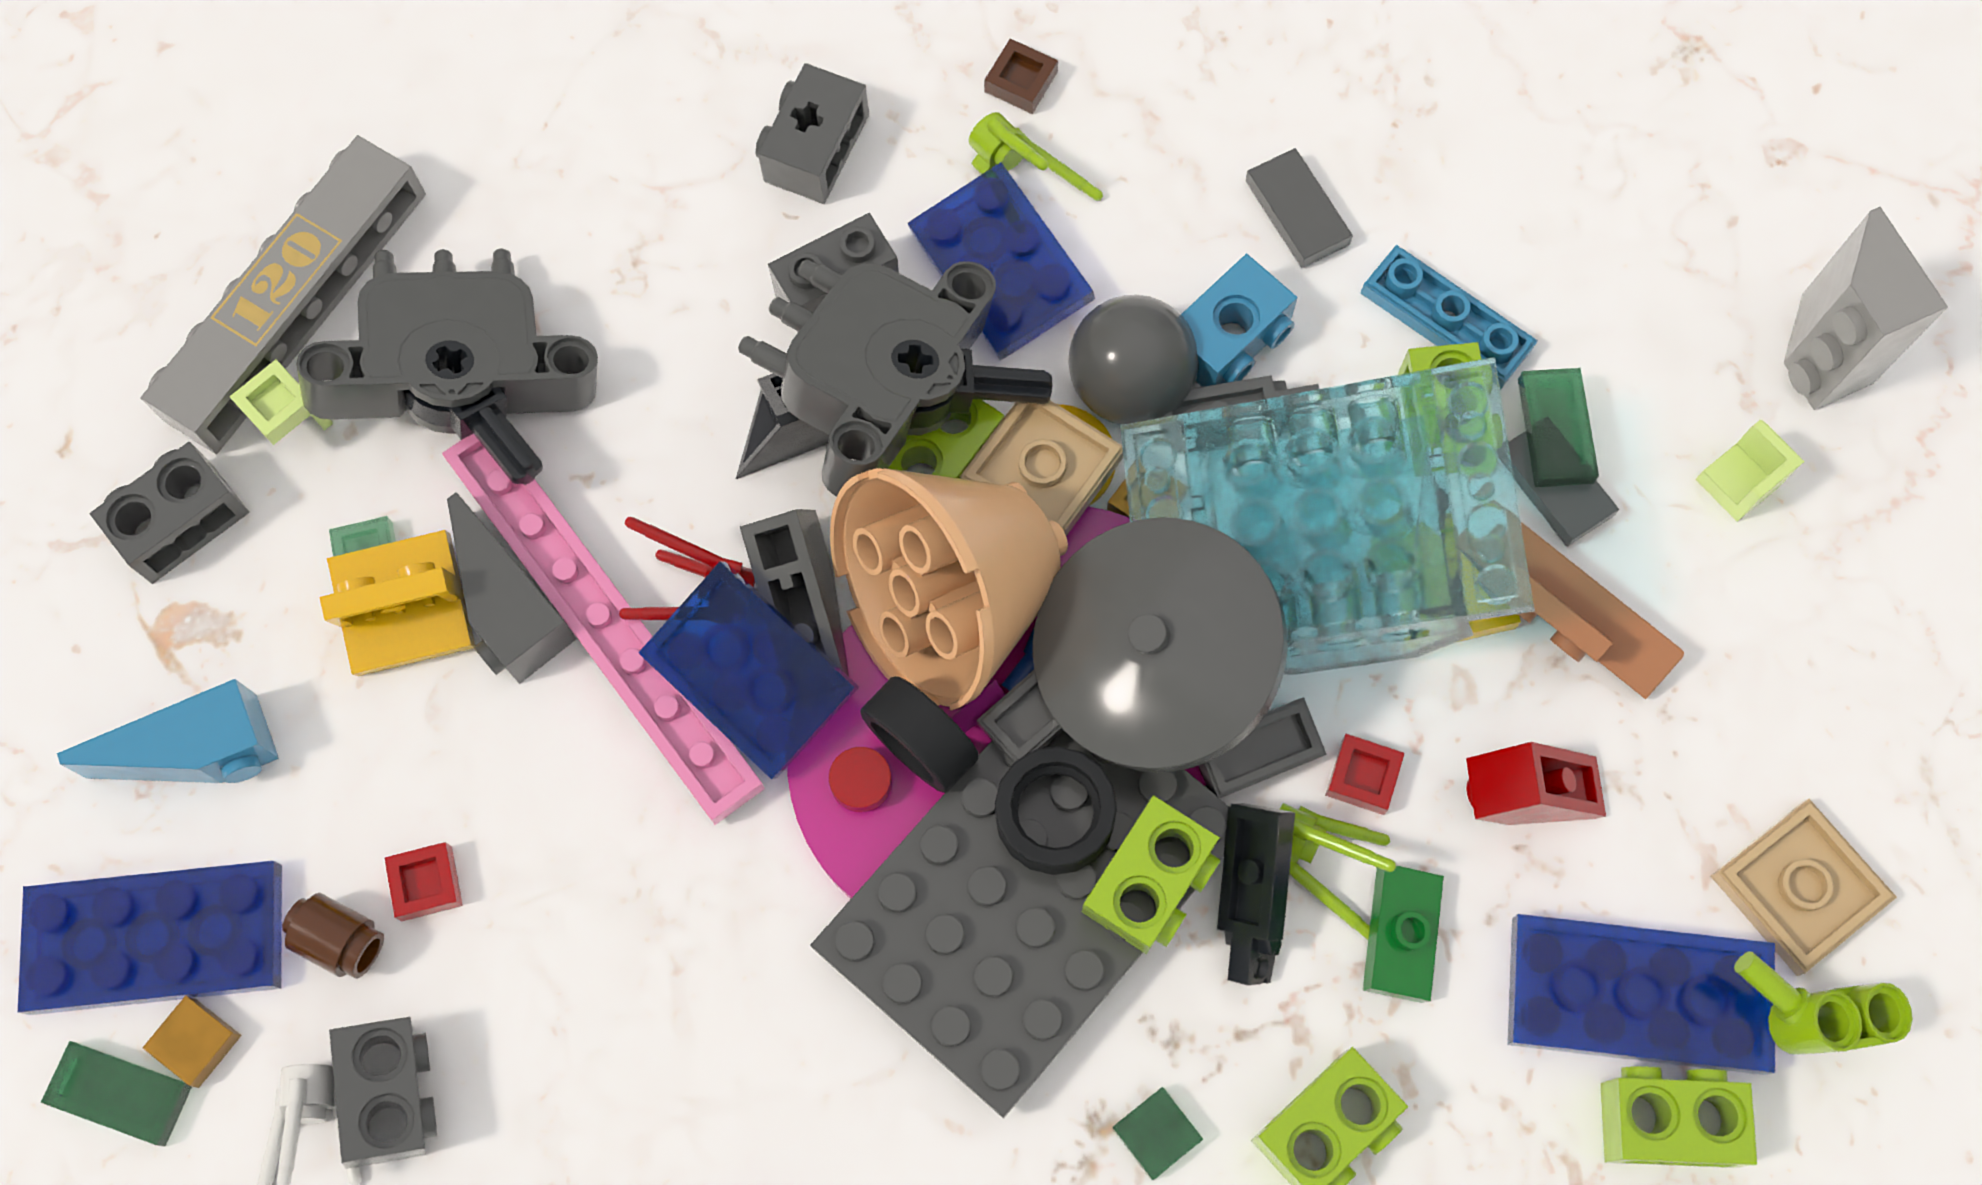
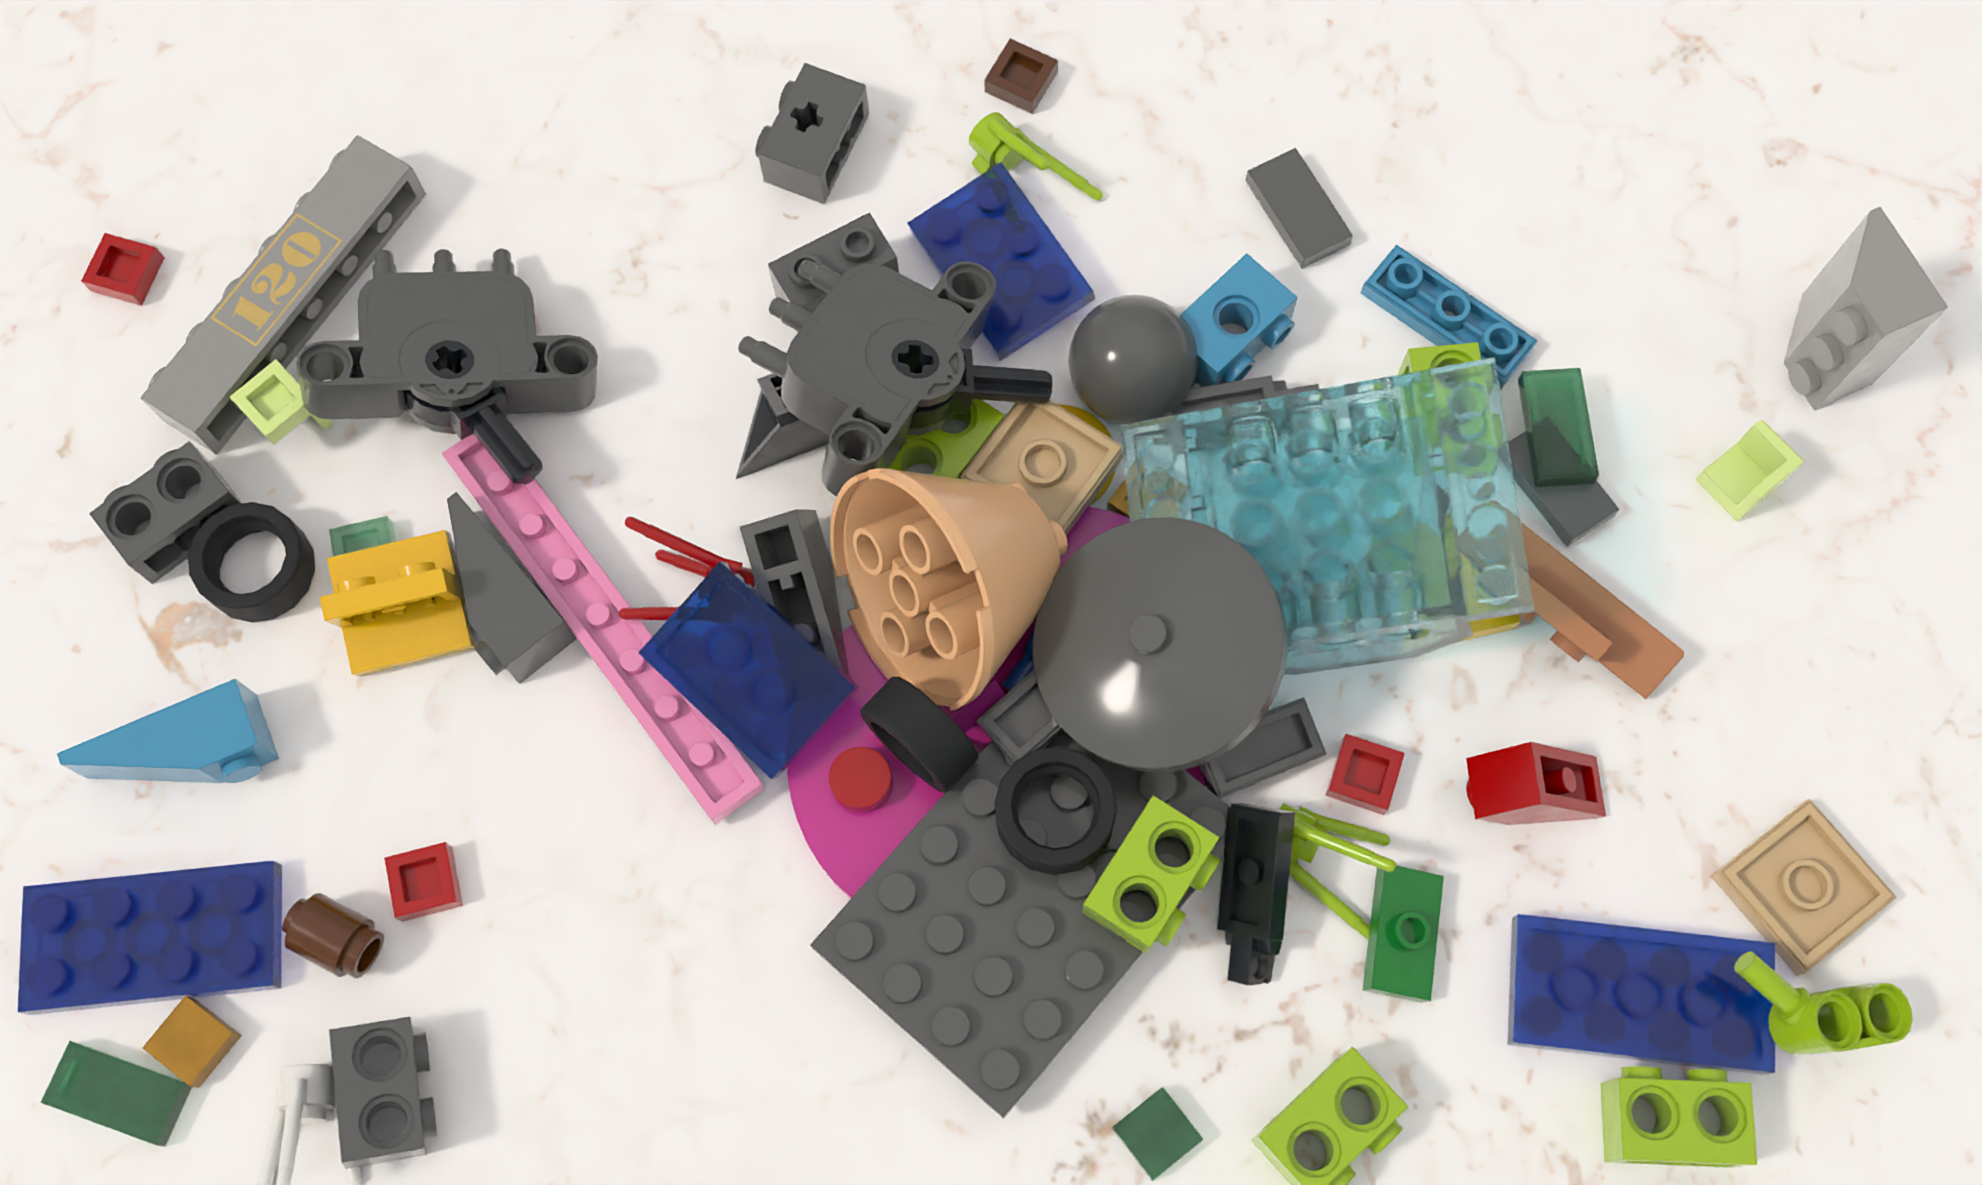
none -> red tile [81,233,165,306]
none -> black tyre [188,502,315,623]

